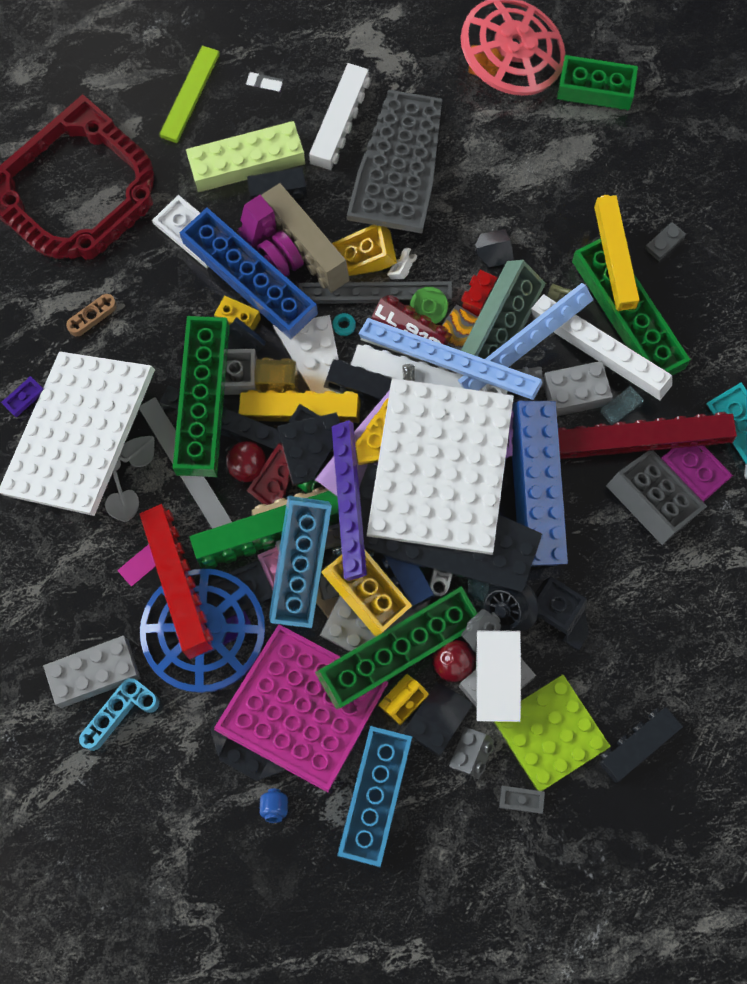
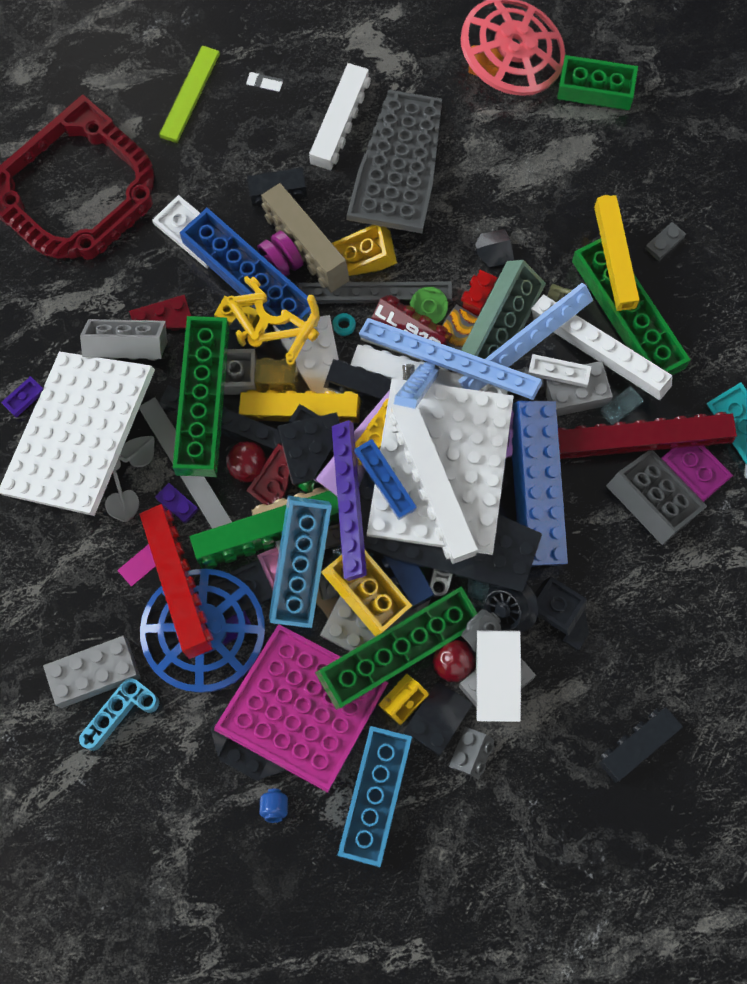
medium nougat beam [66,294,117,336] -> none
yellowish green brick [186,121,305,193] -> none
magenta wedge [238,195,277,252] -> none
white plate [387,248,417,279] -> none
lime plate [493,675,611,791] -> none
dark grey plate [499,786,545,814] -> none
none -> light grey brick [80,319,167,360]
none -> dark red wing [129,295,191,331]
none -> dark purple plate [155,483,199,524]
none -> yellow piece [227,276,320,366]
none -> blue plate [354,439,417,520]
none -> white brick [388,405,478,564]
none -> light blue plate [394,362,440,409]
none -> white plate [528,354,591,388]

